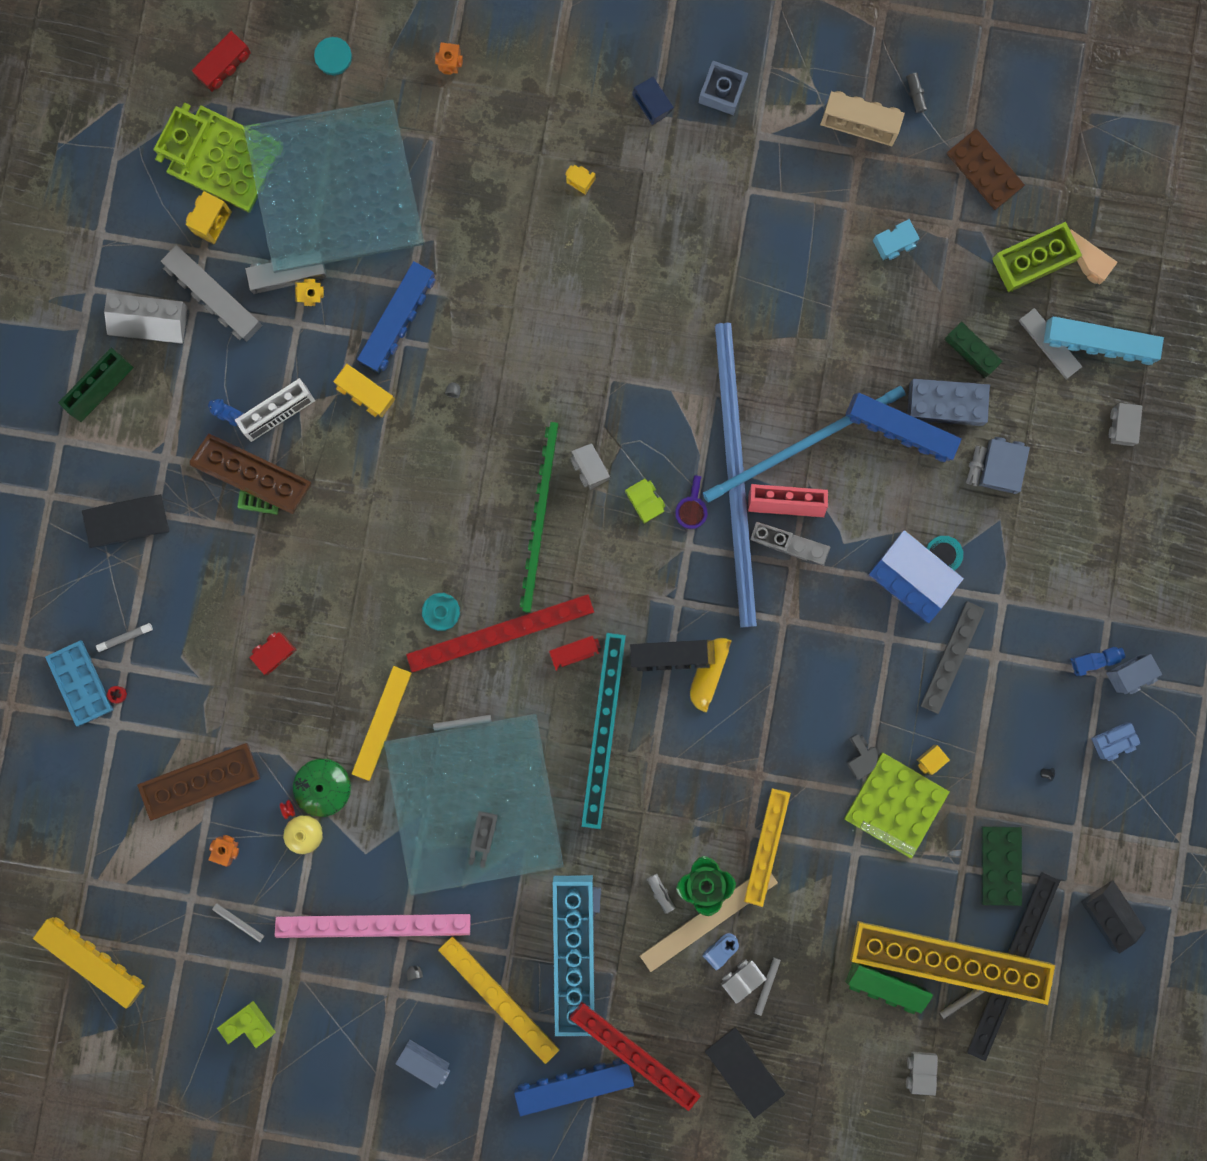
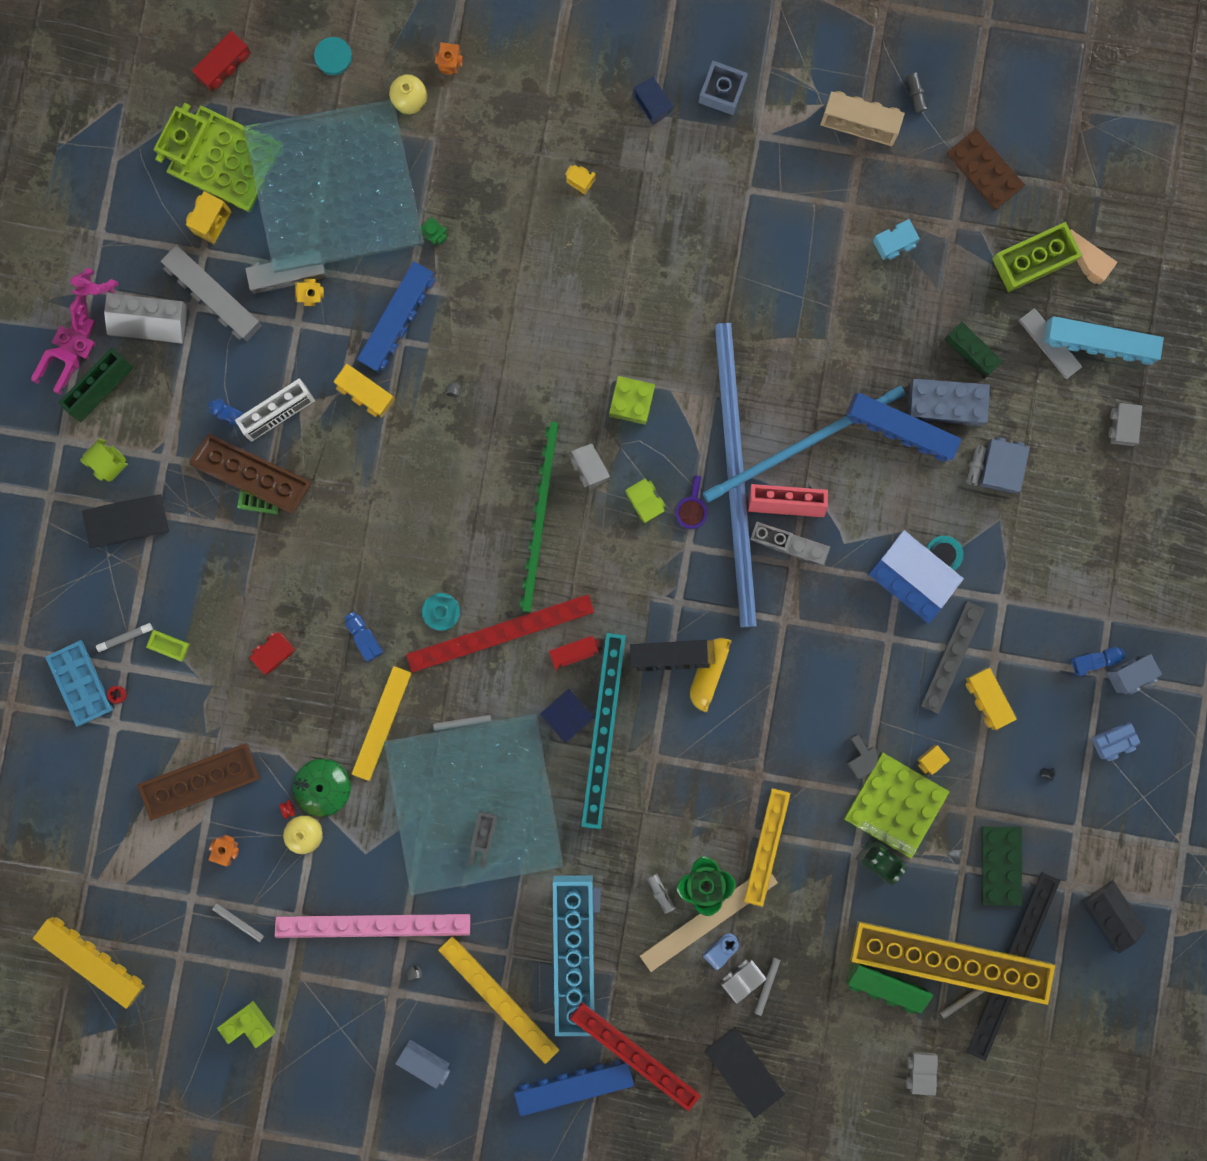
none -> dark pink piece [31,268,118,395]
none -> lime brick [80,438,128,482]
none -> lime tile [146,630,190,662]
none -> blue piece [345,612,384,662]
none -> light yellow cylinder [389,74,427,115]
none -> green bracket [419,216,448,247]
none -> clear blue brick [540,689,595,743]
none -> lime brick [609,376,655,425]
none -> dark green brick [855,841,907,886]
none -> yellow brick [965,668,1017,730]

